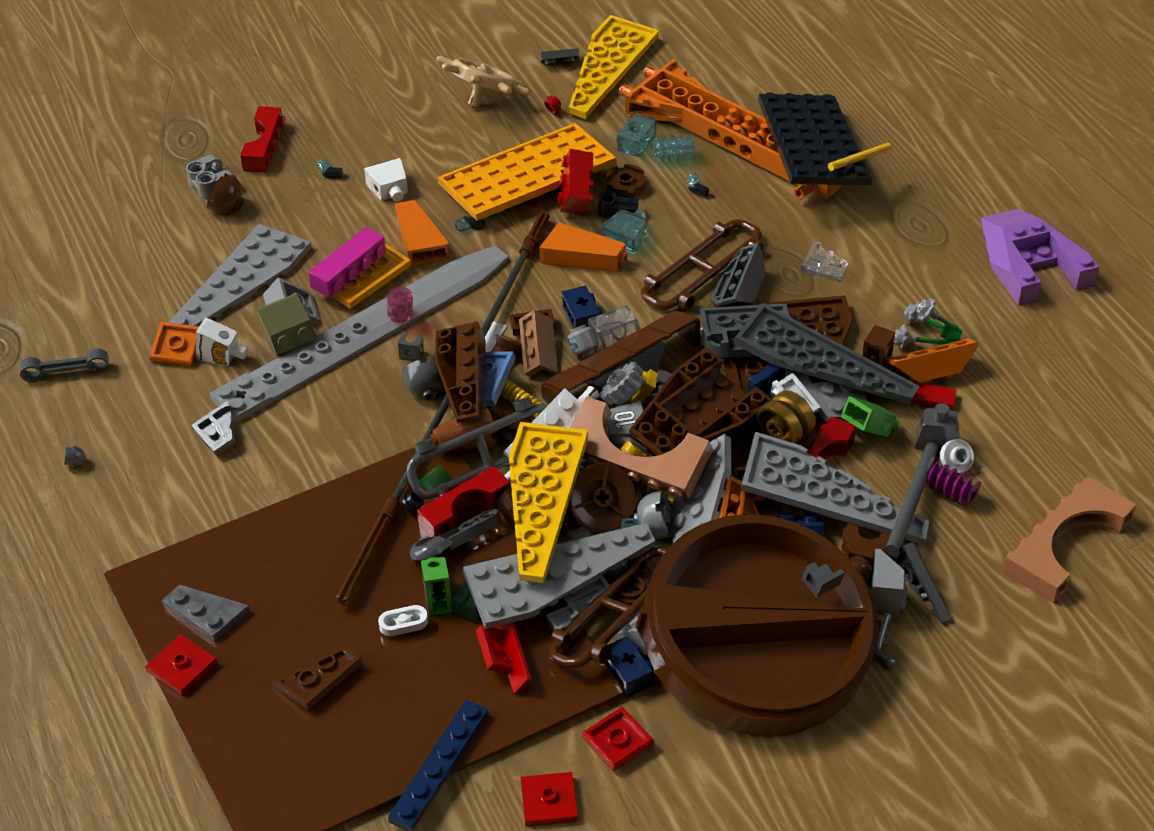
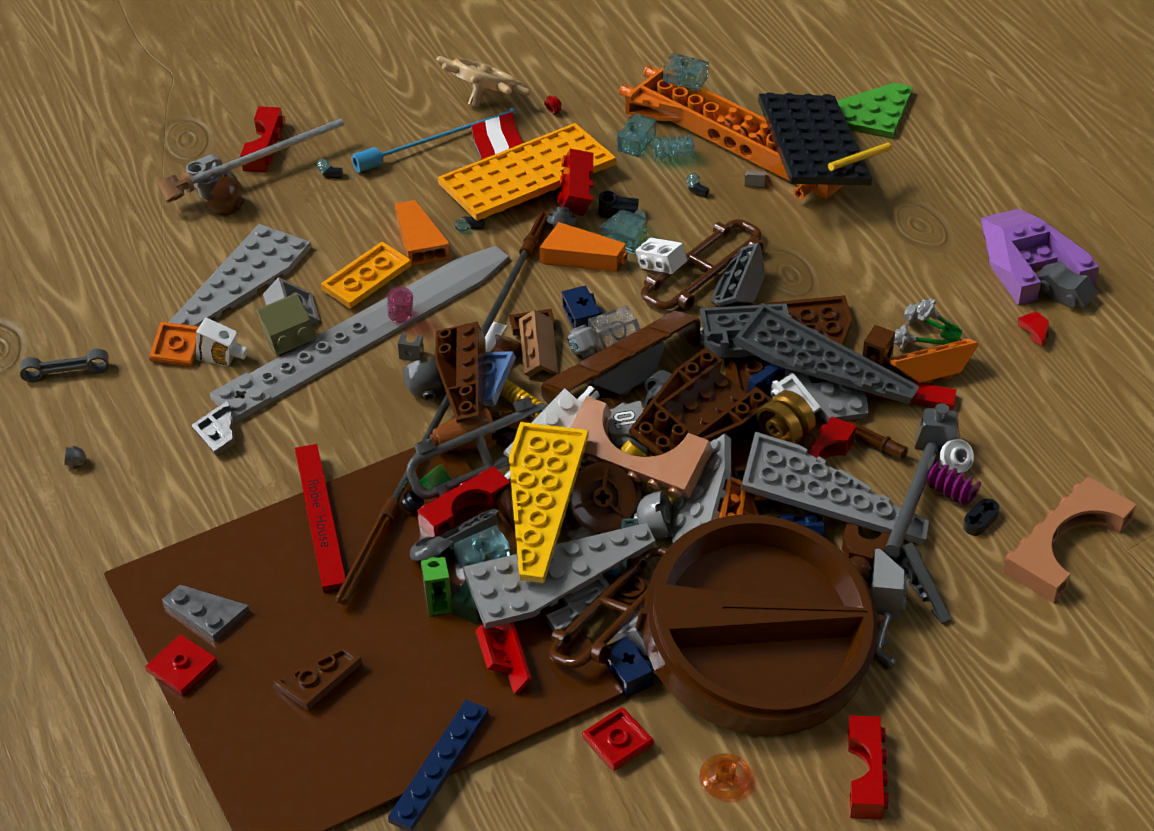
dark pink brick [308,227,386,298] -> none
white torso [364,158,408,202] -> none
white plate [378,605,428,636] -> none
red plate [520,772,578,826] -> none
dark grey plate [540,48,579,65] -> none
yellow wing [569,15,659,119] -> none
light grey gear [600,362,644,405] -> none
reddish brown plate [606,164,646,198] -> none
yellow plate [624,369,658,404] -> none
clear wing [801,240,848,283] -> none
dark grey panel [802,562,845,598] -> none
bright green torso [841,396,899,436] -> none
none -> flat silver piece [158,118,344,203]
none -> red tile [295,444,346,592]
none -> flag [351,108,523,173]
none -> clear light blue brick [454,525,510,570]
none -> dark grey plate [547,207,577,228]
none -> white brick [635,238,687,274]
none -> clear light blue brick [663,53,709,91]
none -> clear orange piece [699,753,752,799]
none -> light grey slope [745,170,766,187]
none -> bright green plate [837,83,913,139]
none -> red arch [847,715,889,820]
none -> reddish brown axle [848,421,908,460]
none -> black beam [963,499,999,536]
none -> red slope [1018,311,1049,346]
none -> dark grey brick [1036,261,1098,308]

